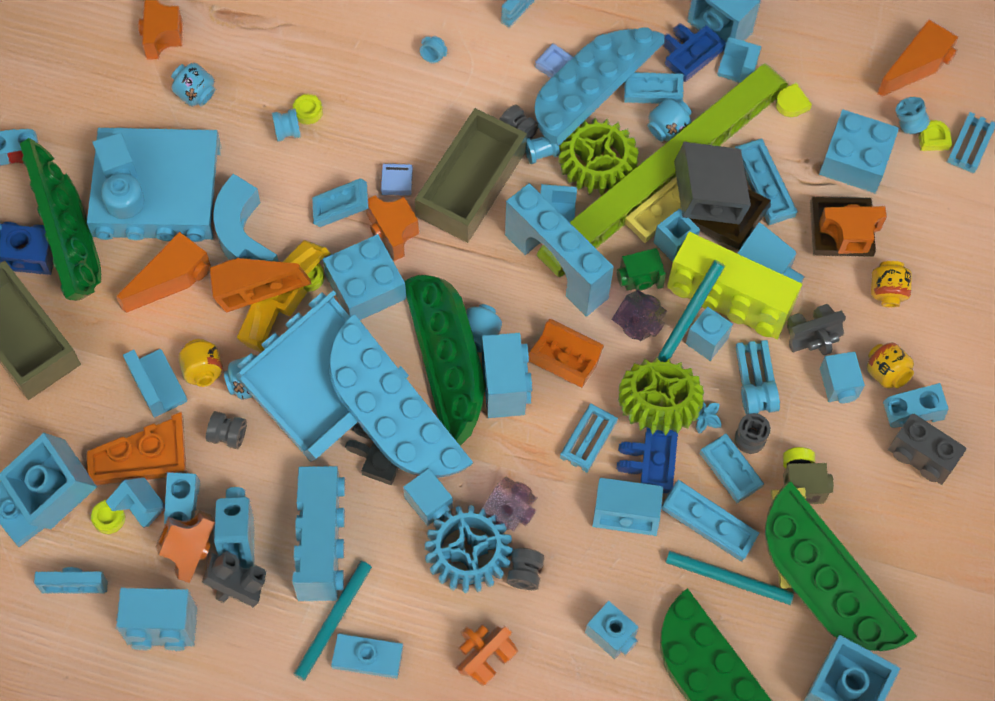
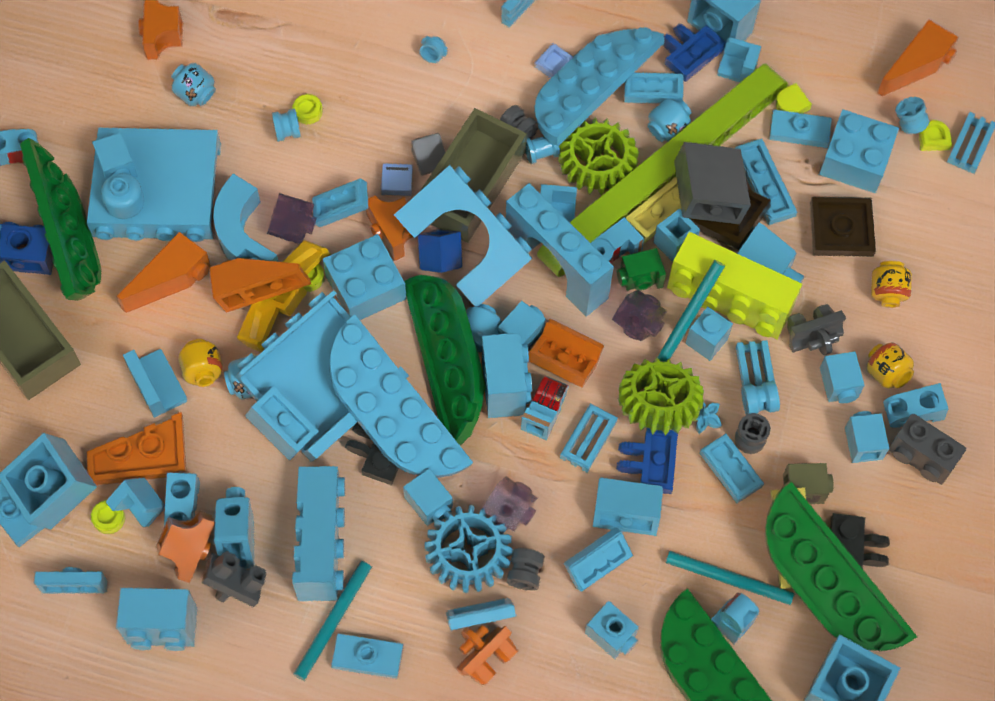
dark grey wheel [206,411,247,449] -> none
medium azure tile [661,480,759,561] -> none
neon yellow tile [783,447,815,469] -> none
orange brick [819,204,887,254] -> none
none -> medium azure panel [245,386,319,460]
none -> clear purple brick [267,193,317,244]
none -> medium azure arch [394,165,532,307]
none -> dark grey slope [411,133,445,176]
none -> blue panel [418,229,462,273]
none -> medium azure tile [446,598,516,630]
none -> medium azure brick [498,301,546,349]
none -> leg [521,376,569,441]
none -> medium azure plate [564,527,633,592]
none -> medium azure leg [591,217,644,264]
none -> medium azure leg [711,592,759,645]
none -> medium azure plate [769,110,832,148]
none -> pearl dark grey hinge [830,513,890,569]
none -> medium azure brick [845,411,889,463]

